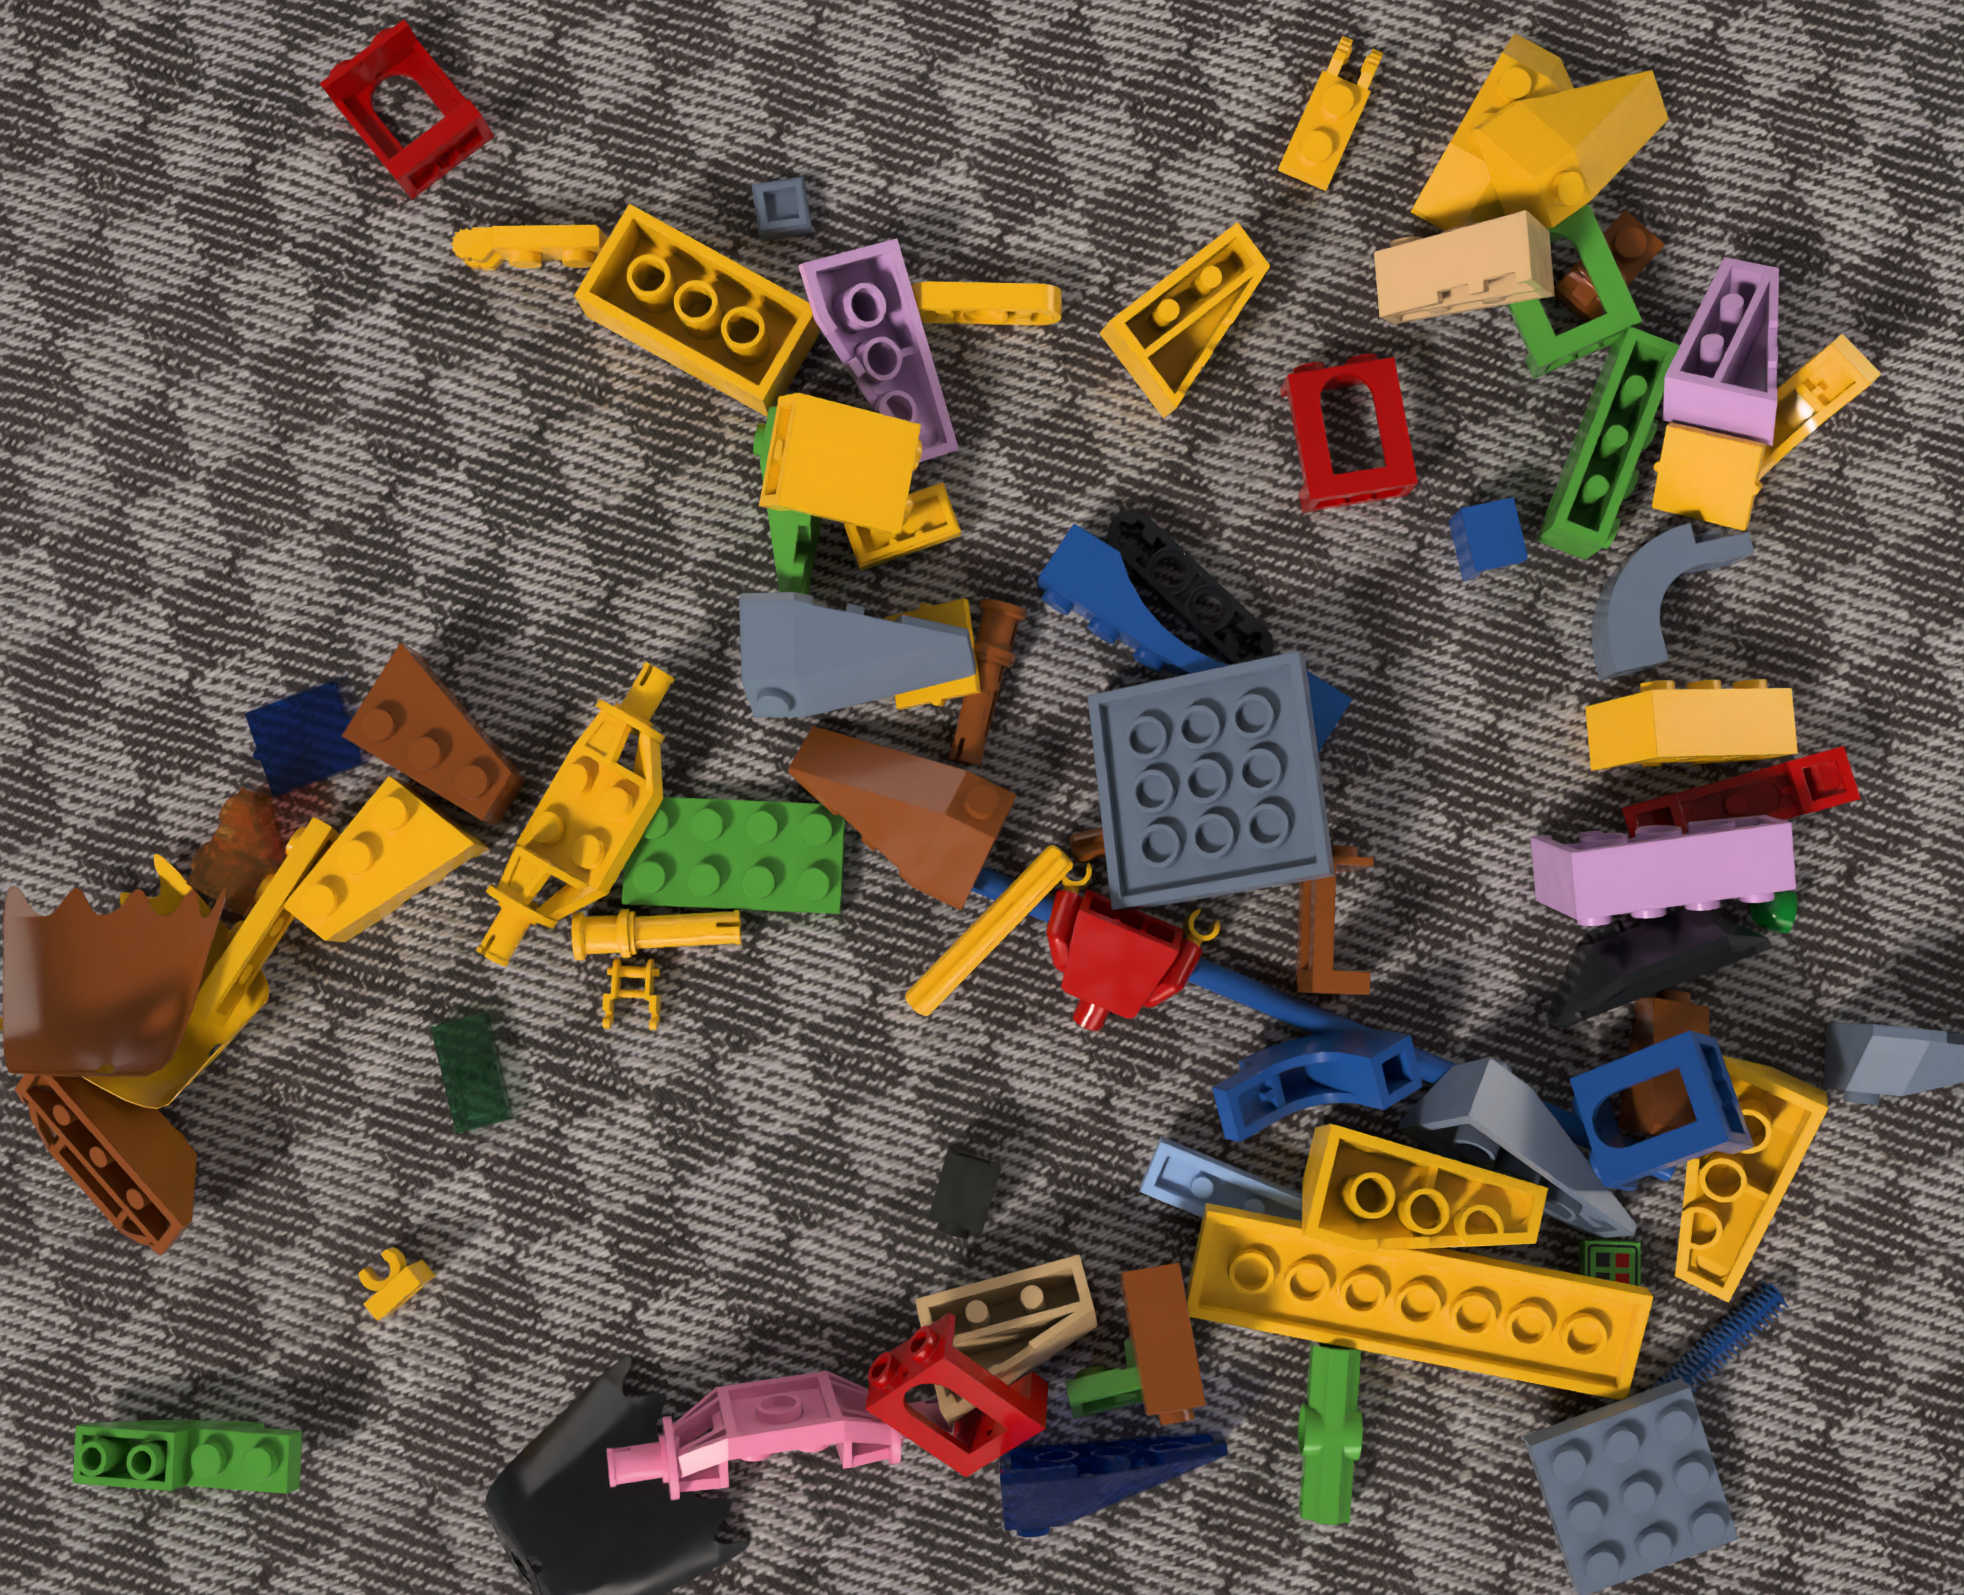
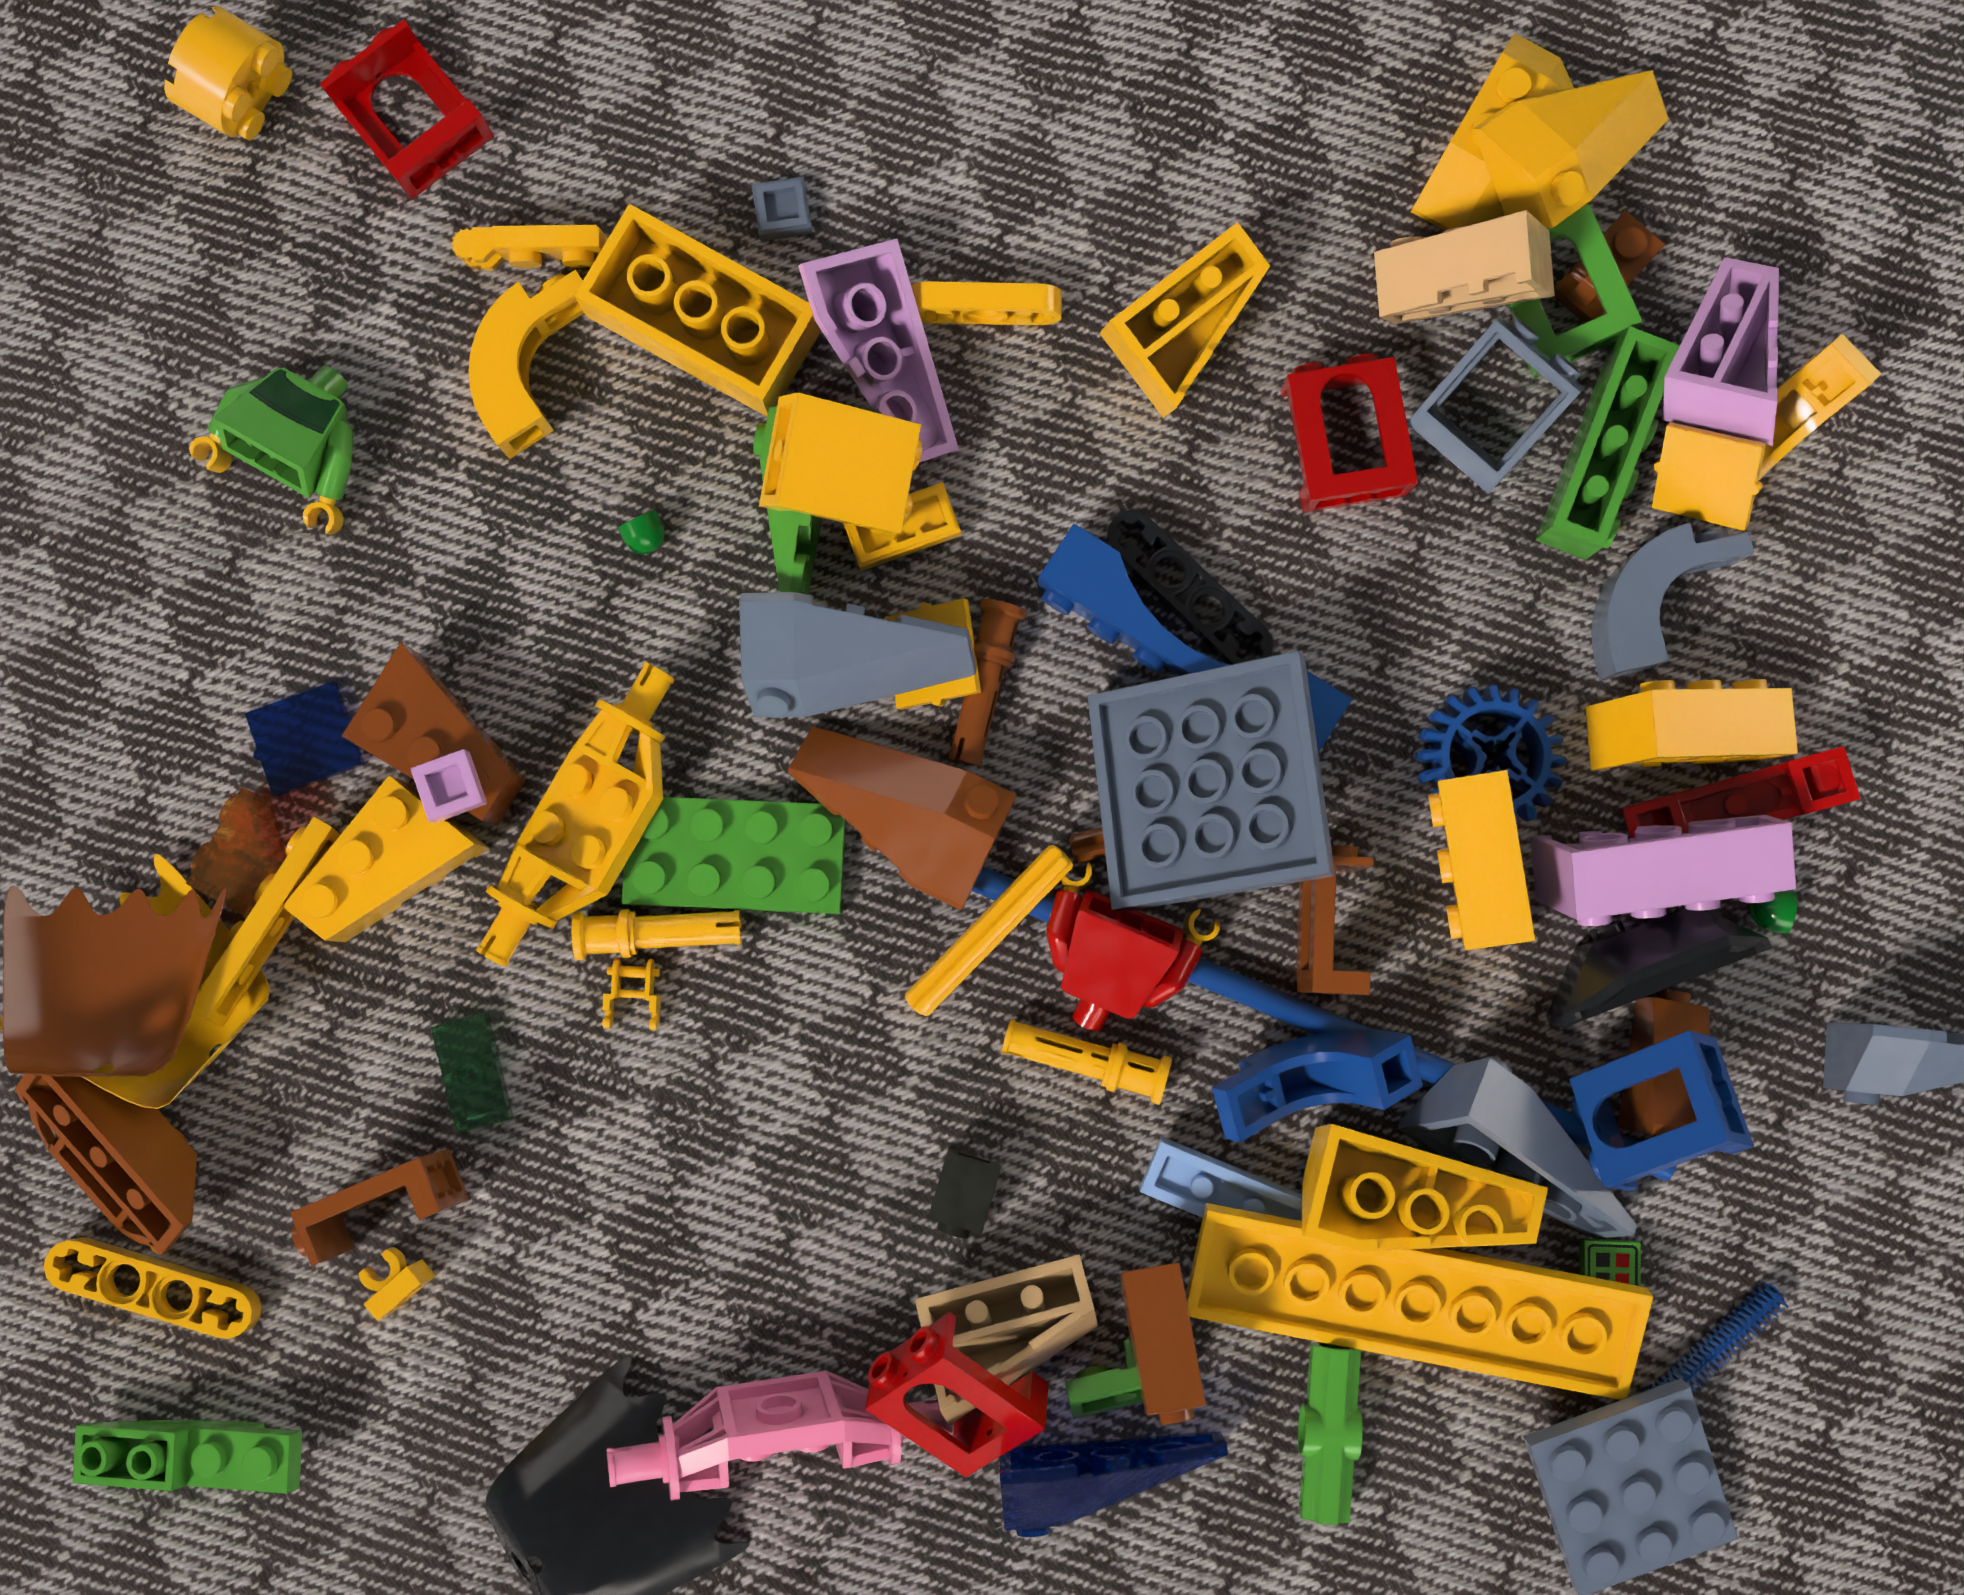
yellow hinge [1278,36,1384,191] -> none
blue panel [1448,497,1528,581] -> none
yellow wedge [1675,1055,1829,1303] -> none
none -> yellow beam [44,1237,262,1339]
none -> yellow brick [164,6,292,141]
none -> bright green torso [189,366,353,535]
none -> dark orange panel [290,1149,470,1266]
none -> lavender plate [410,749,488,823]
none -> yellow arch [469,269,584,459]
none -> green hinge [617,509,665,554]
none -> yellow pin [1001,1019,1172,1105]
none -> sand blue window [1407,317,1584,494]
none -> blue gear [1415,684,1567,825]
none -> yellow wedge [1428,770,1535,950]

